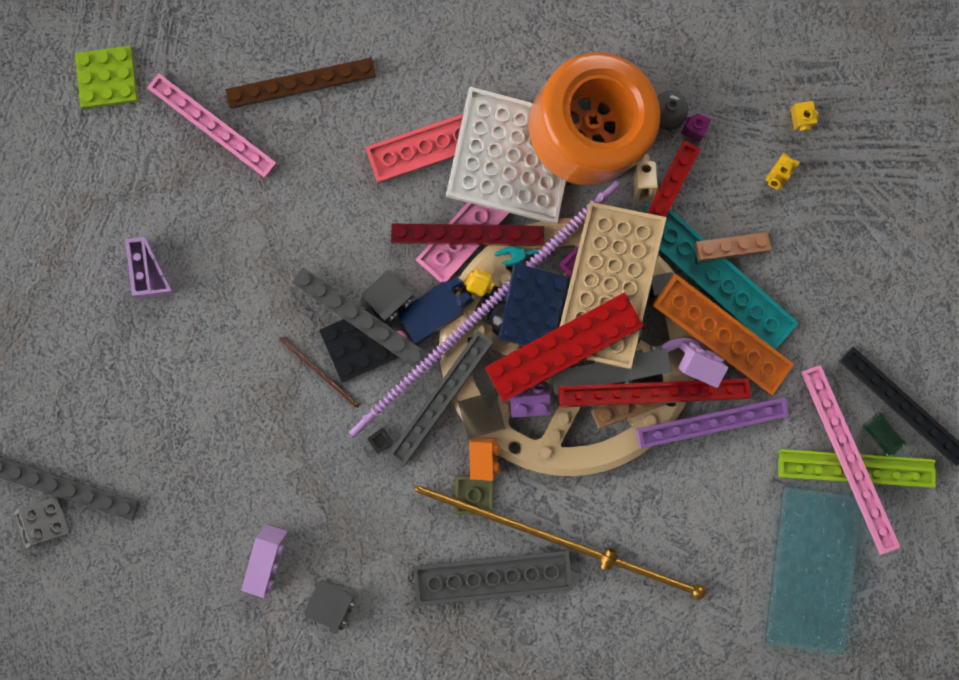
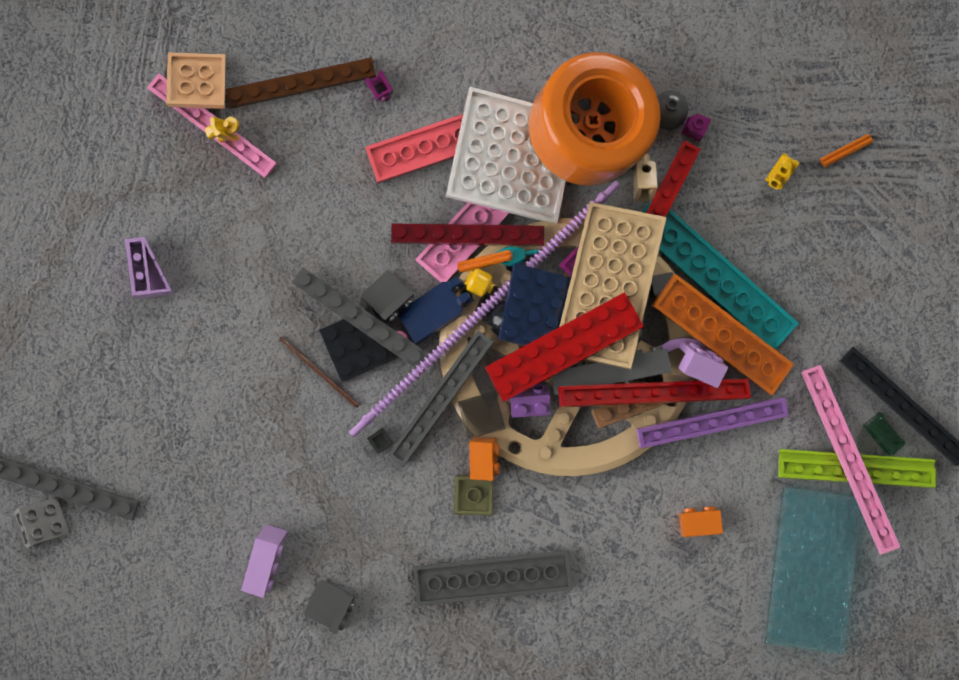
lime plate [75,46,138,109] -> none
pearl gold bar [415,485,706,600] -> none
nougat plate [694,232,772,262] -> none
yellow brick [790,101,819,132] -> none
none -> light nougat plate [166,52,226,109]
none -> yellow hips [205,117,239,142]
none -> magenta window [365,70,393,103]
none -> orange axle [457,250,513,272]
none -> orange brick [679,506,723,537]
none -> orange axle [820,134,873,167]

